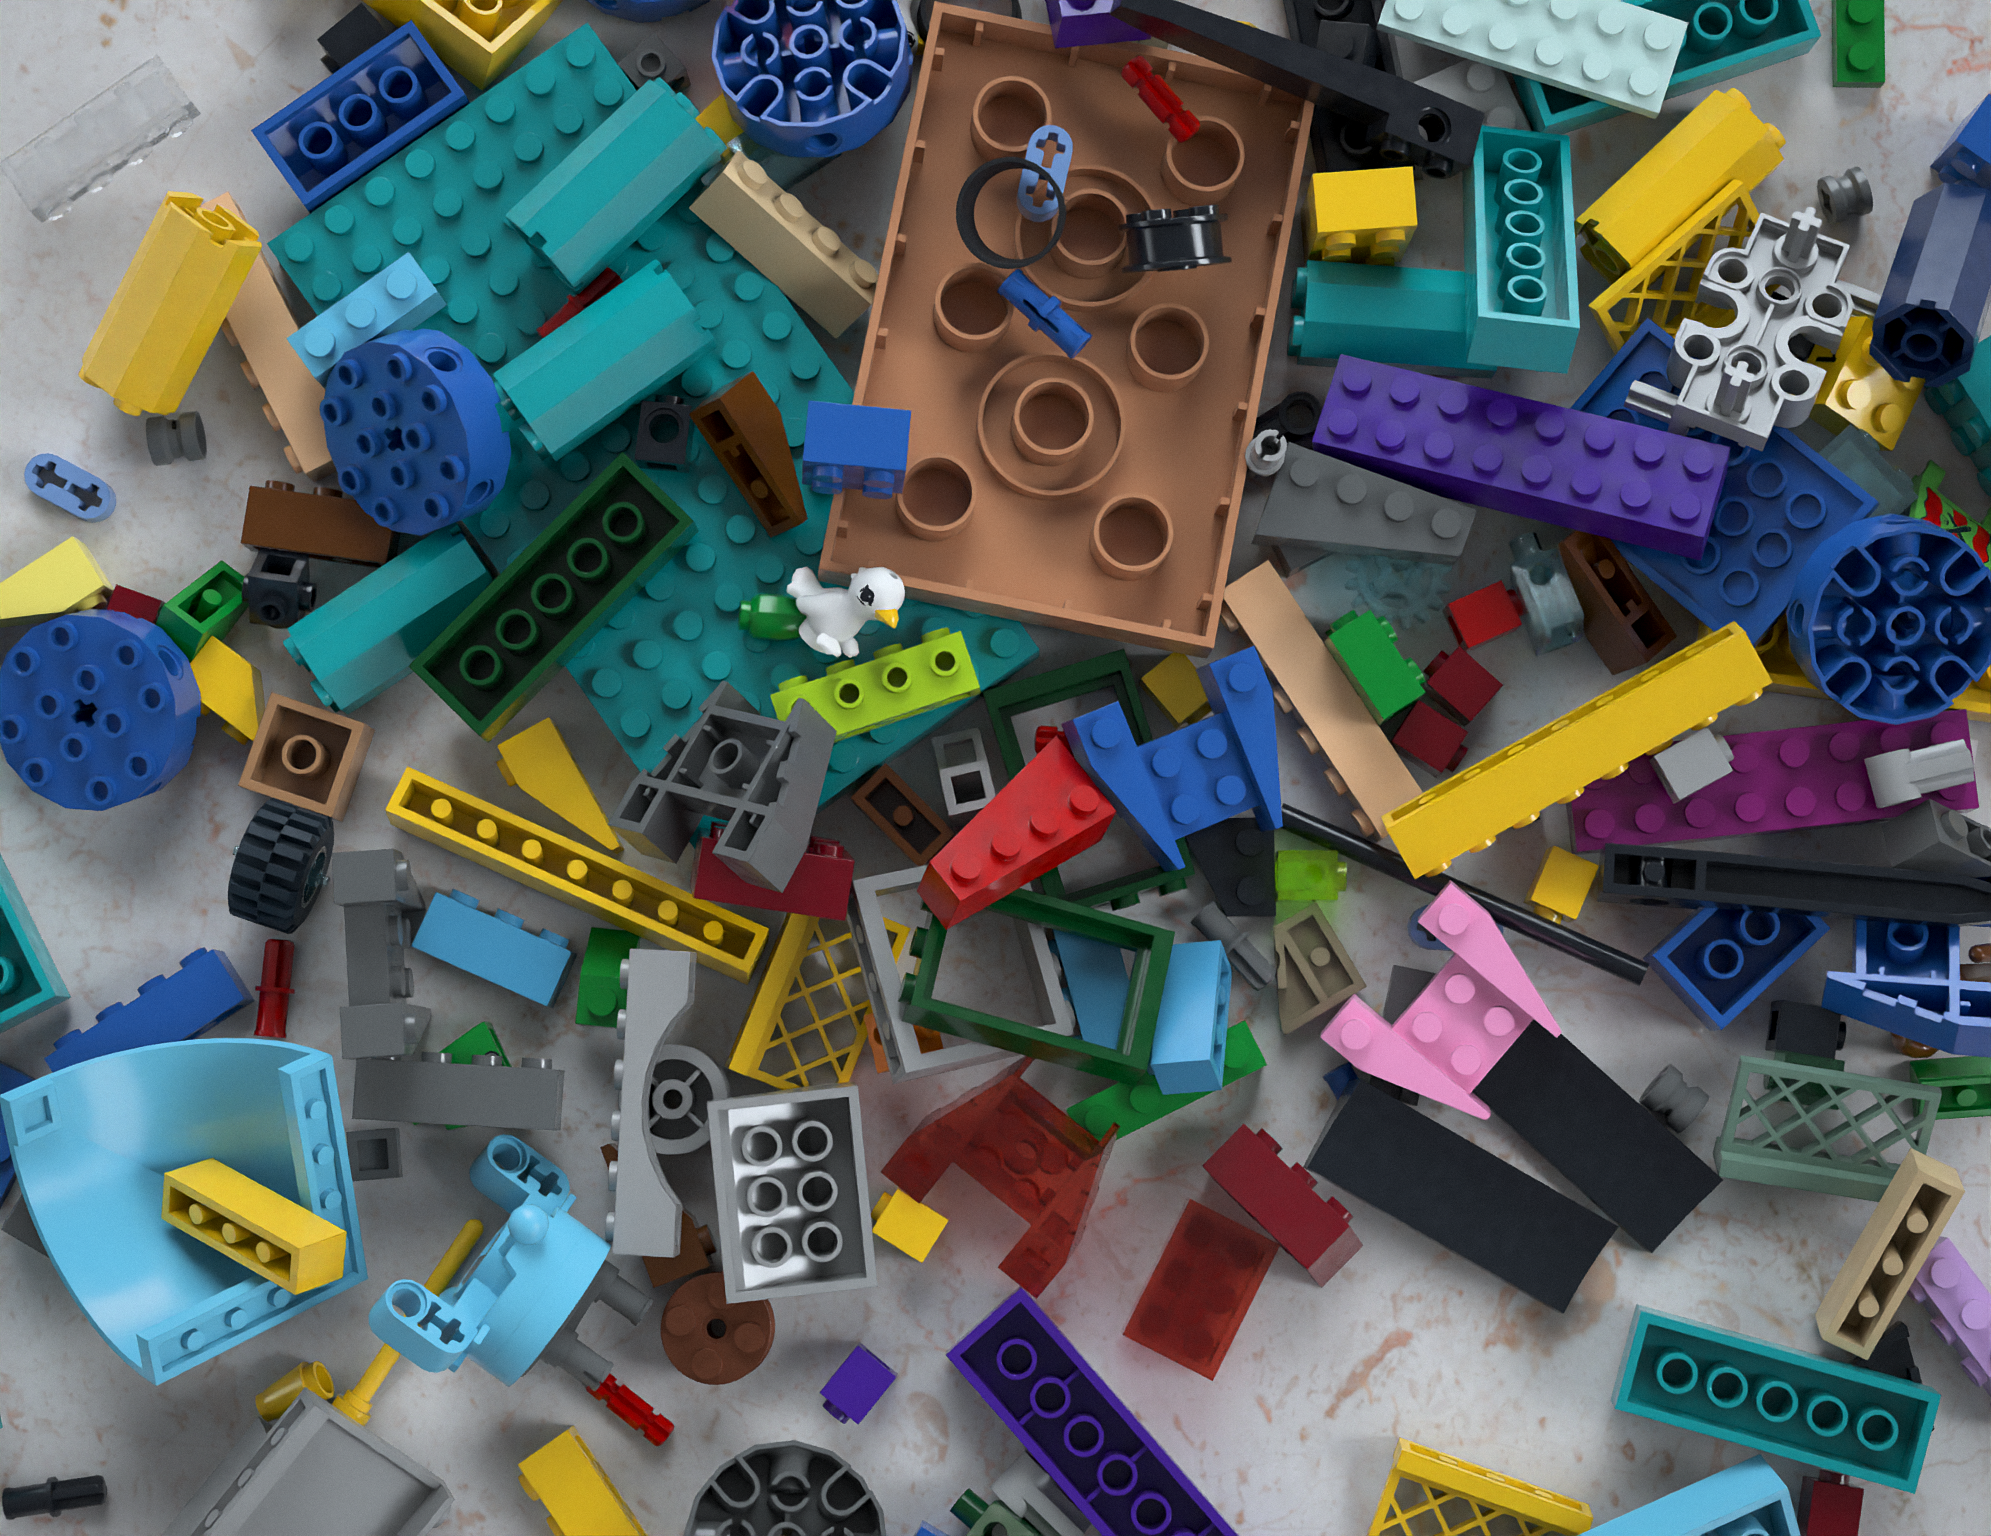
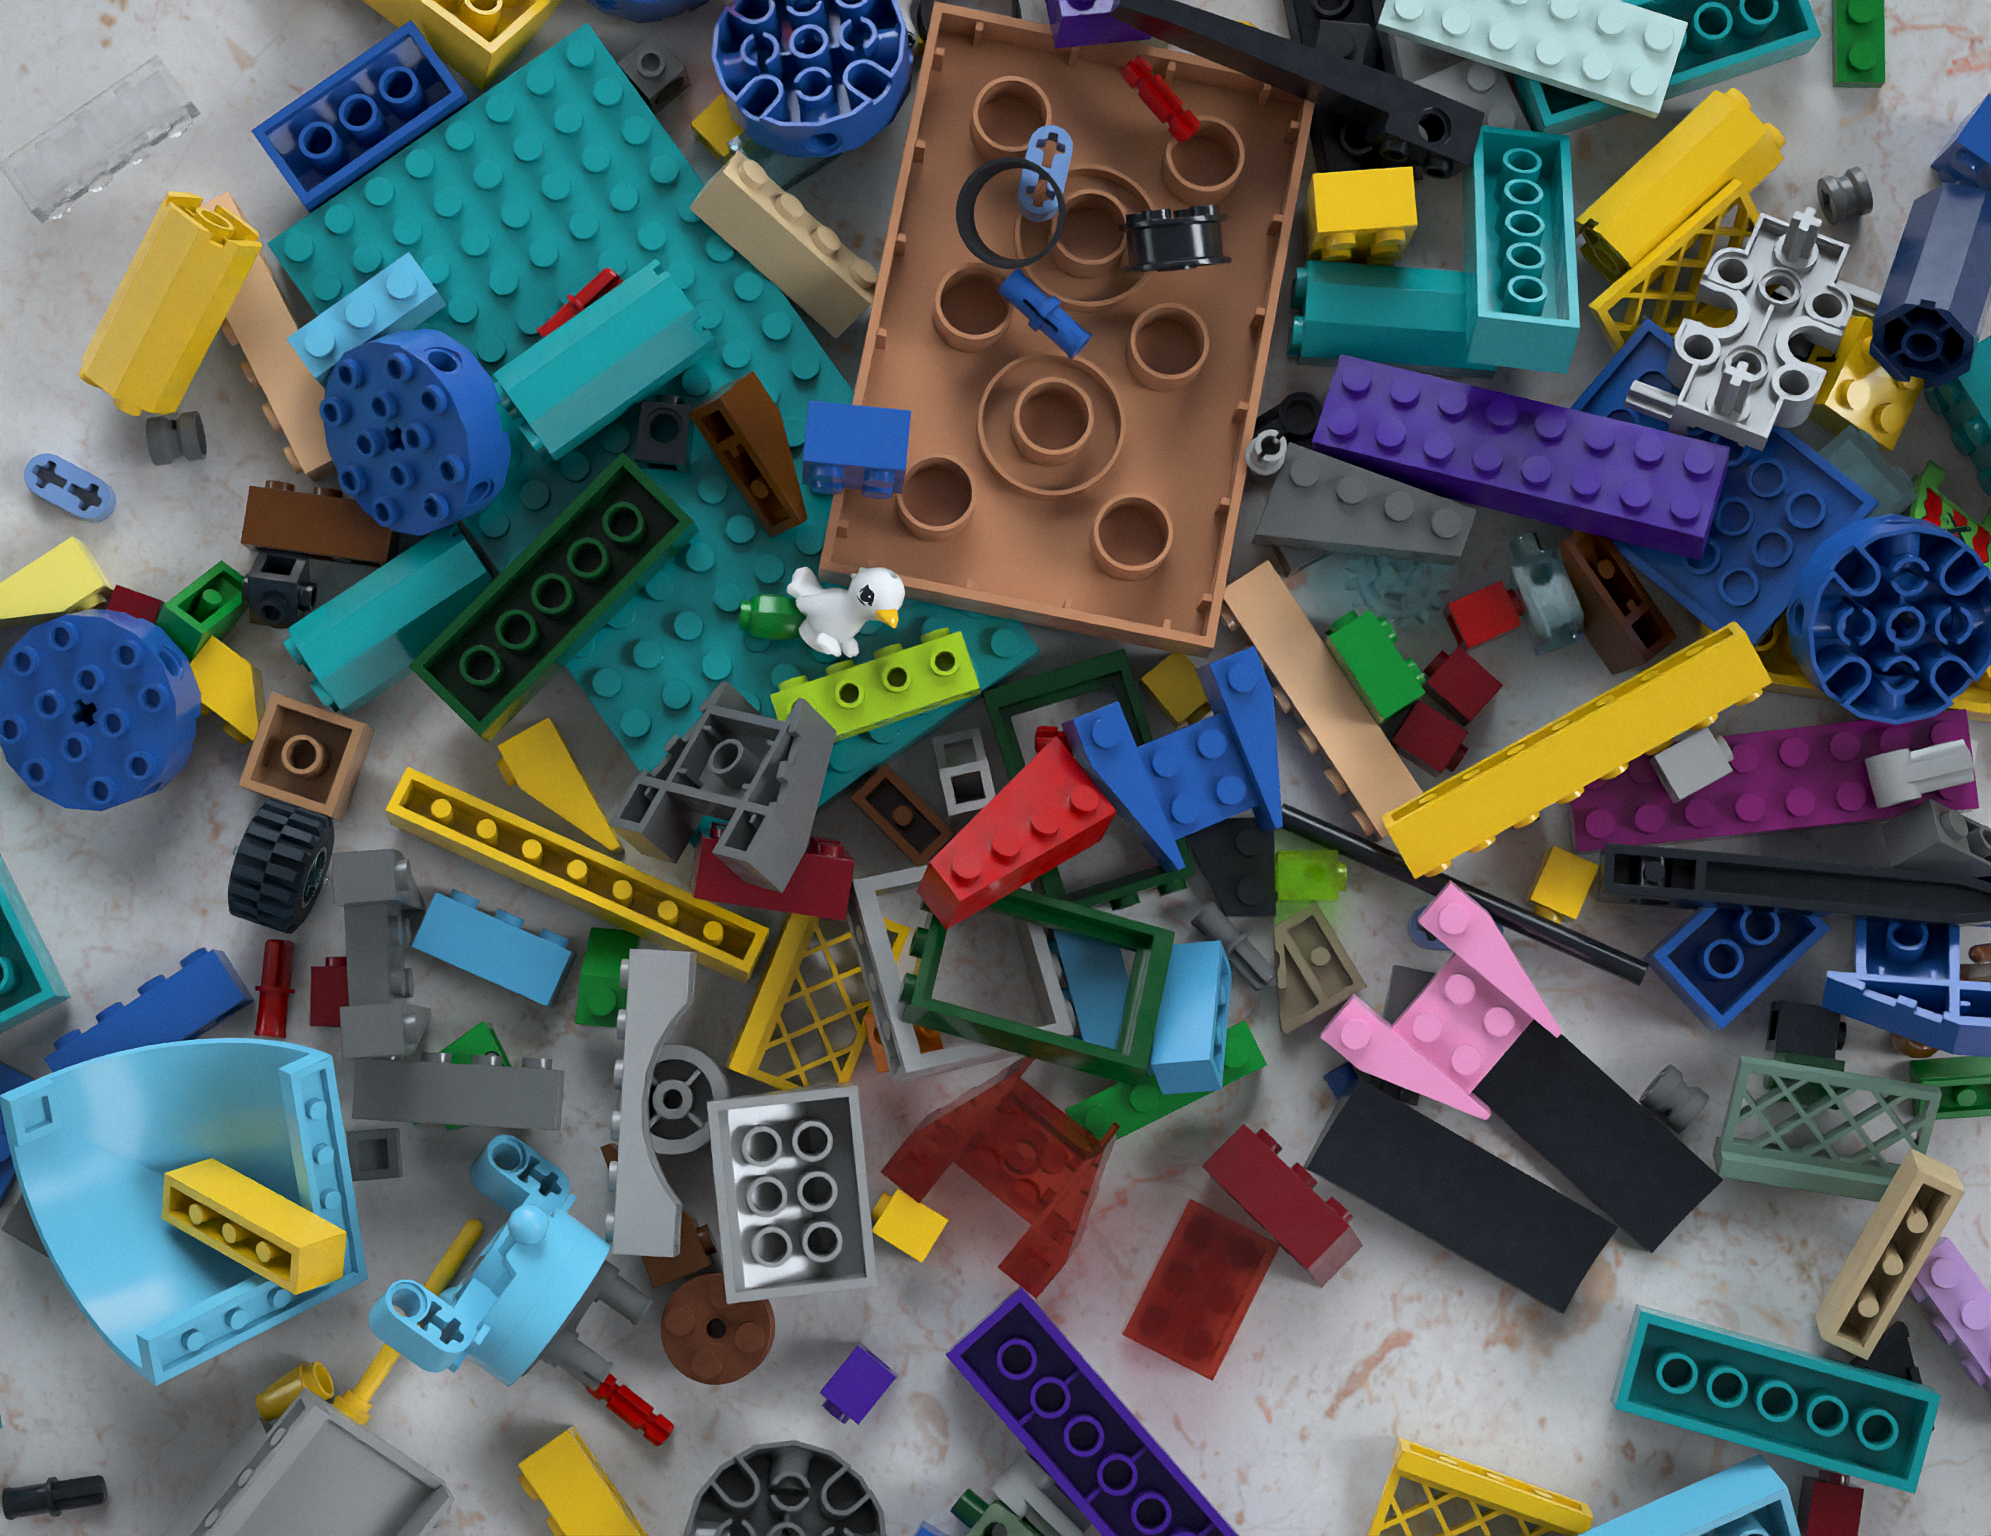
black brick [317,3,389,74] -> none
teal brick [505,77,727,294] -> none
none -> dark red brick [310,957,349,1027]

